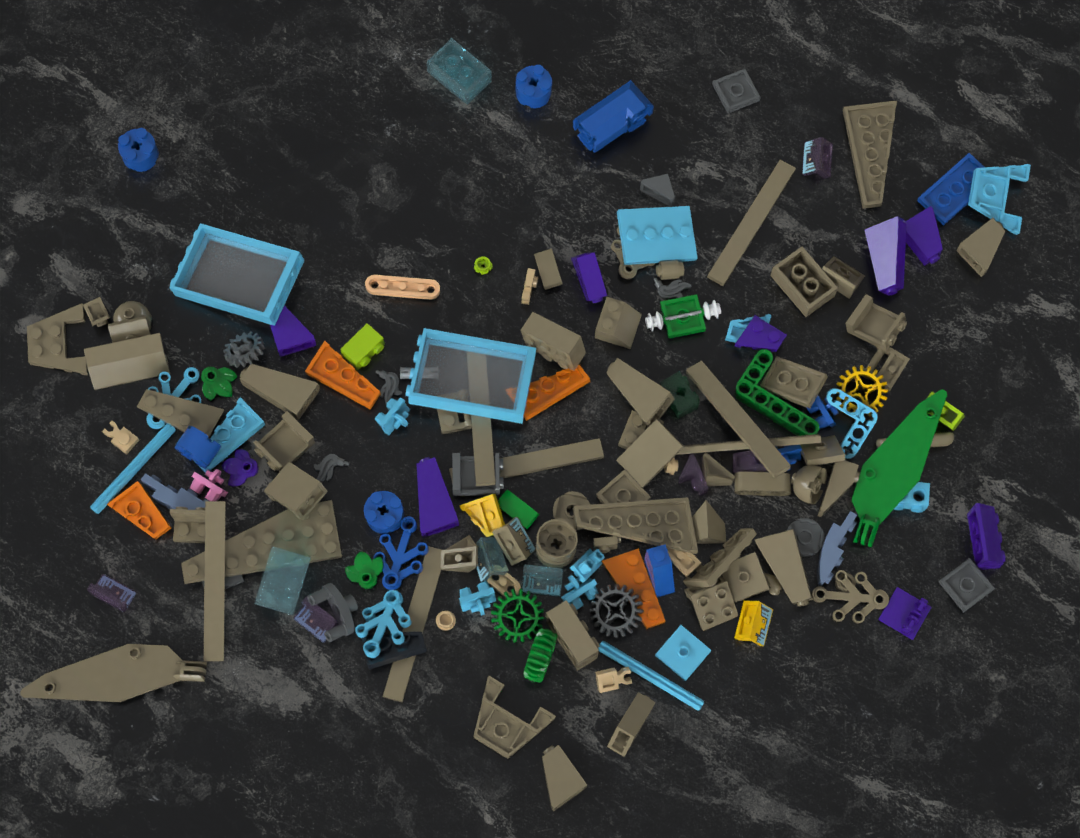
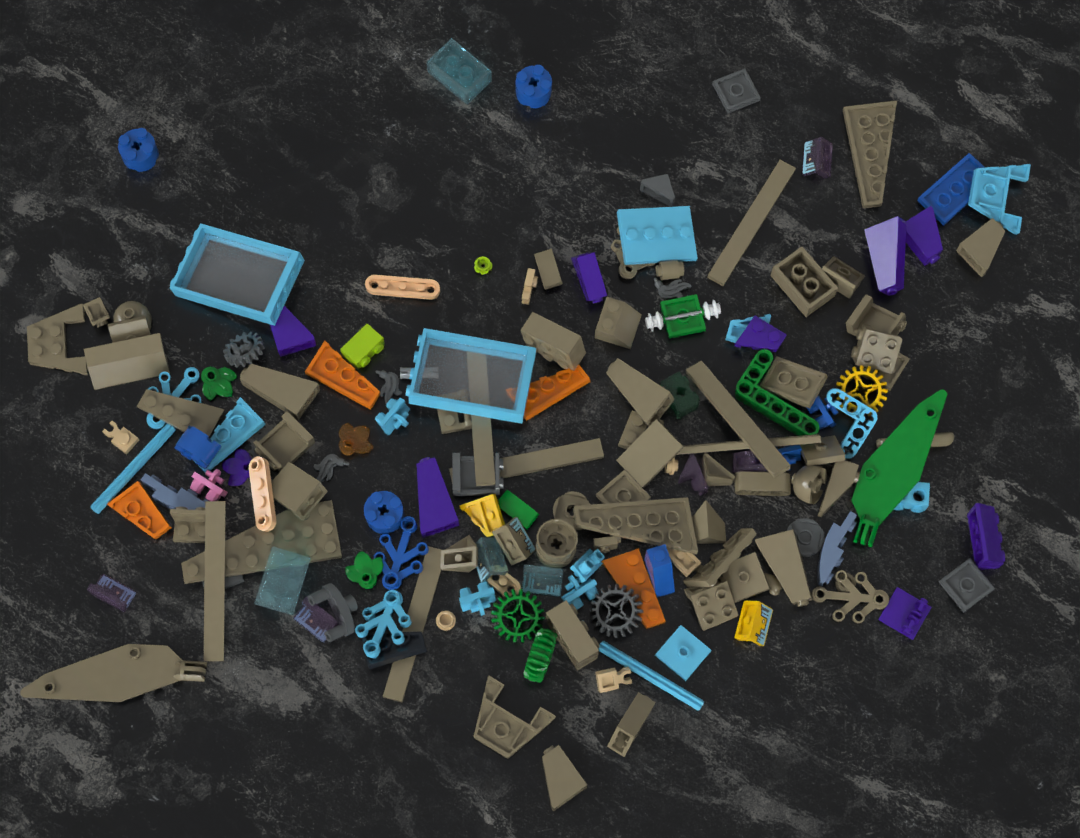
blue brick [573,80,654,153] -> none
lime brick [927,392,965,431] -> none
none -> light nougat plate [249,456,276,532]
none -> clear orange plate [339,423,373,455]
none -> dark tan bracket [851,323,902,373]

